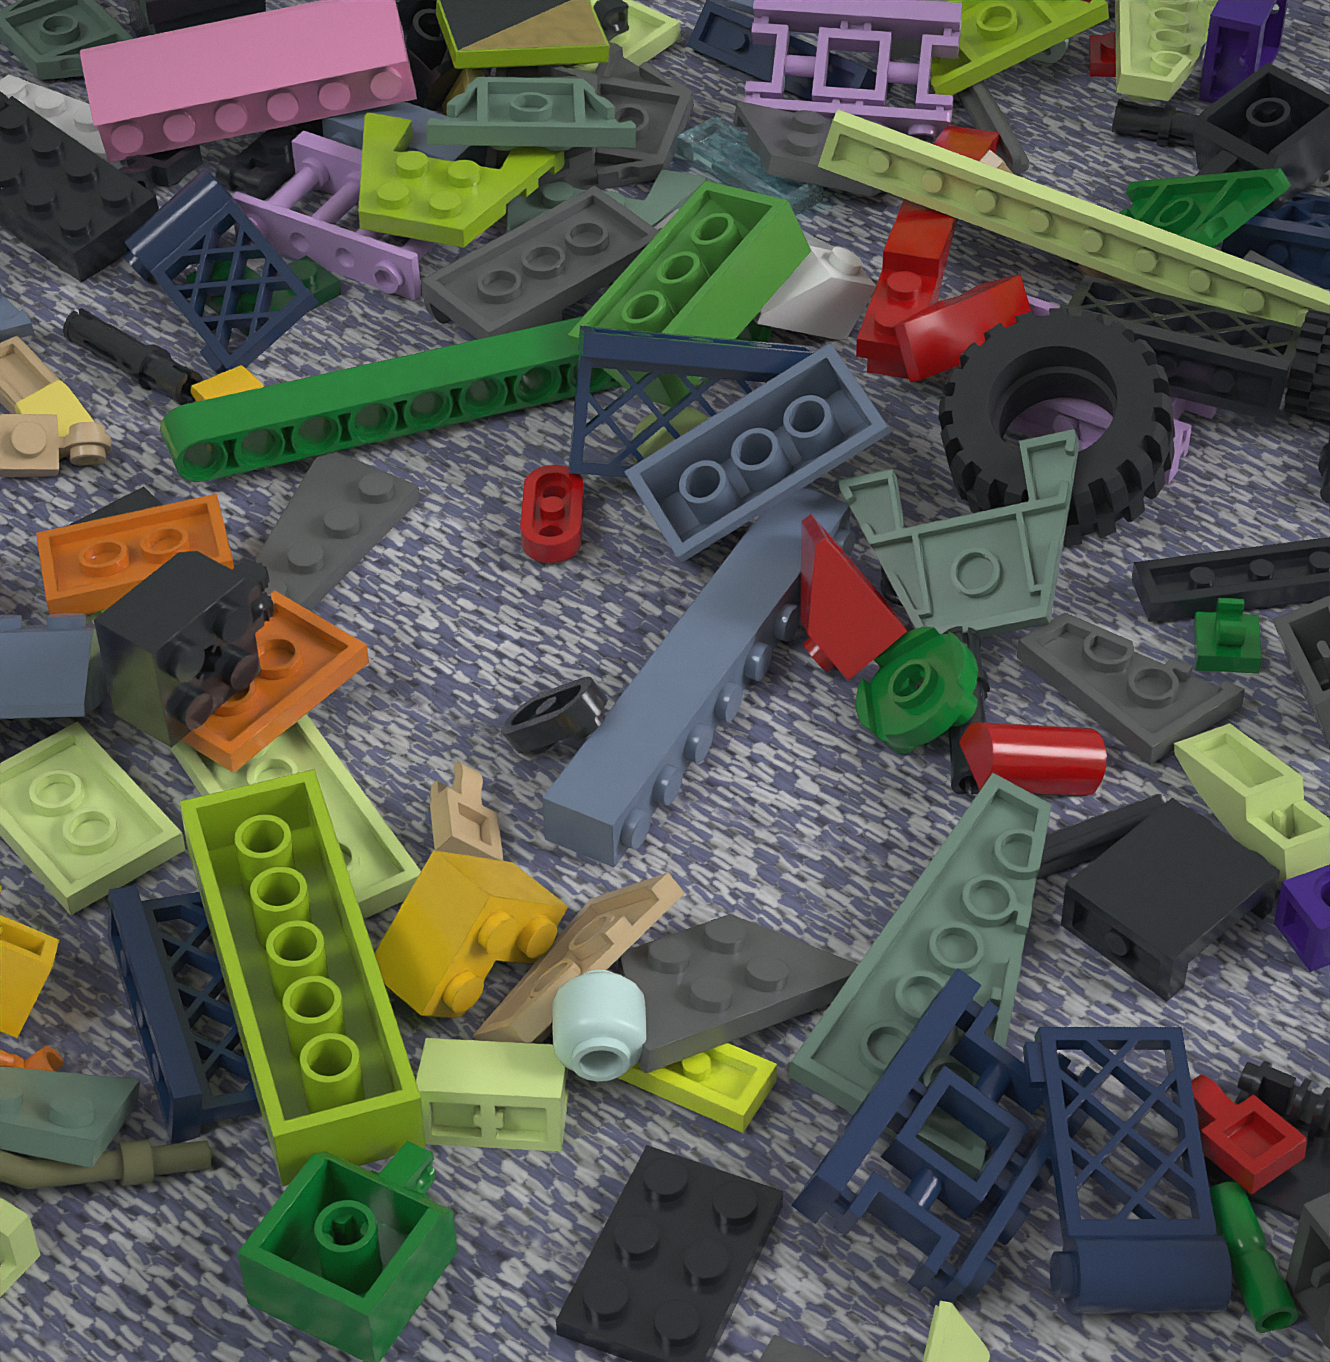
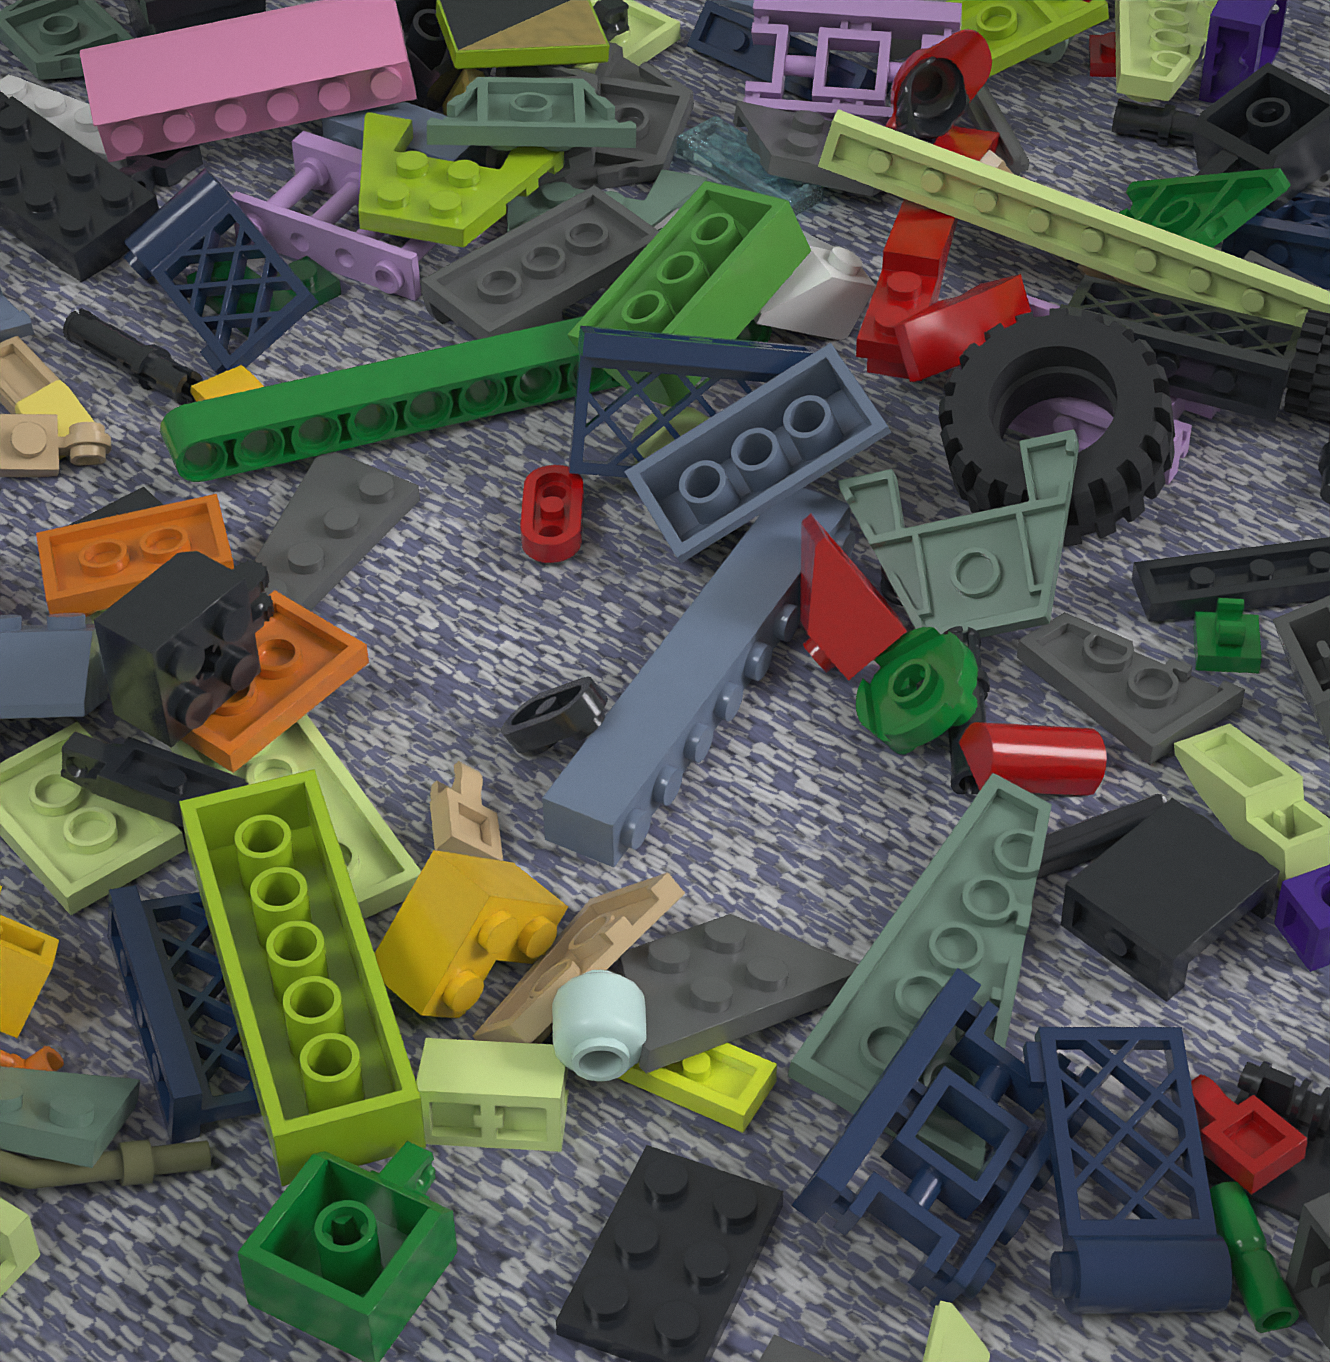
black plate [215,119,324,201] -> none
none -> black hinge [60,732,249,827]
none -> hair [885,29,992,140]

